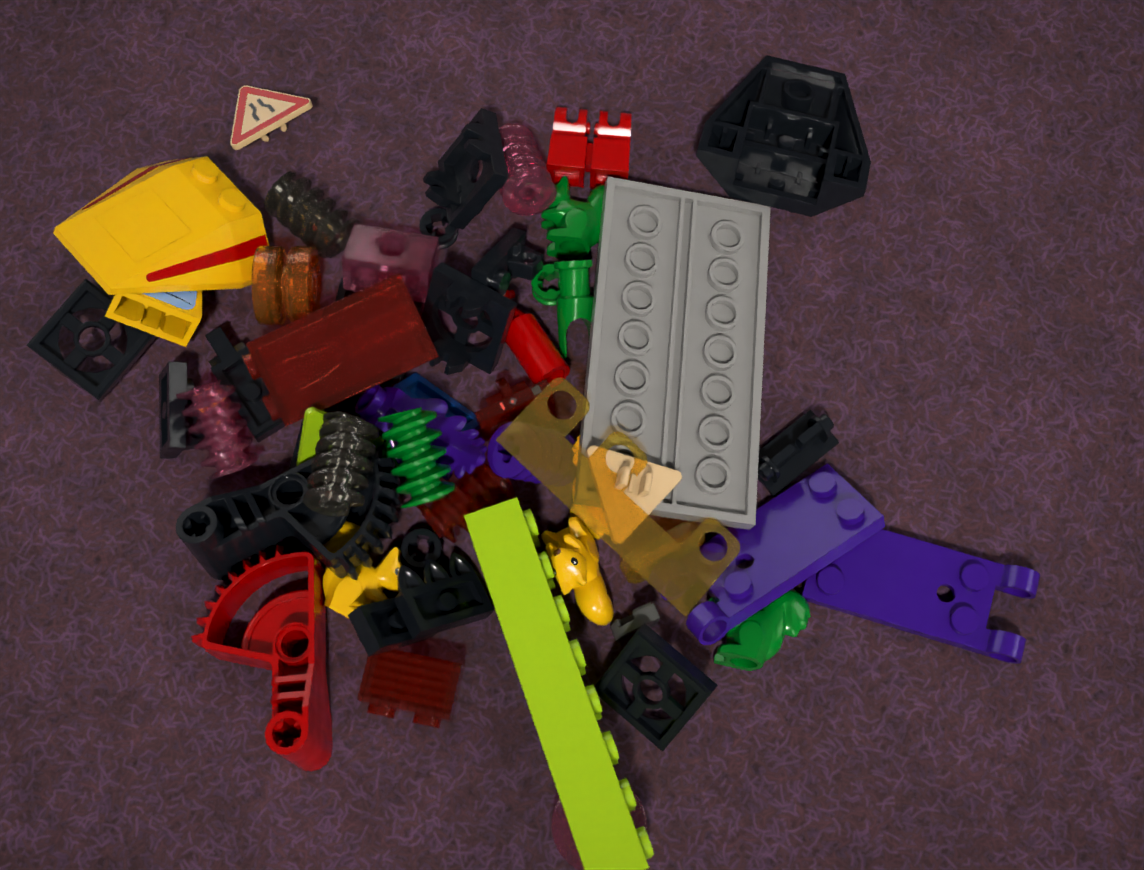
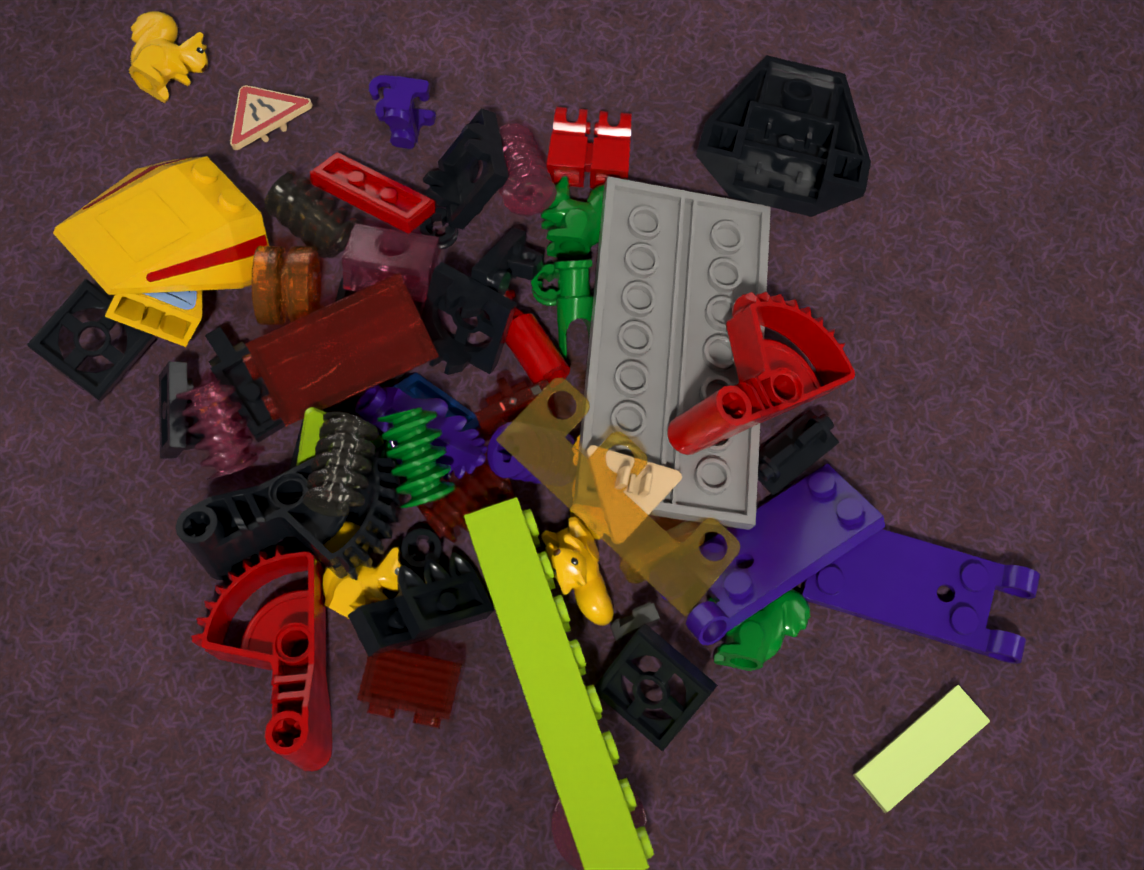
none -> yellow animal [129,11,208,103]
none -> red tile [310,152,435,234]
none -> dark purple piece [369,75,436,149]
none -> red arm [667,291,855,455]
none -> yellowish green tile [853,685,990,813]

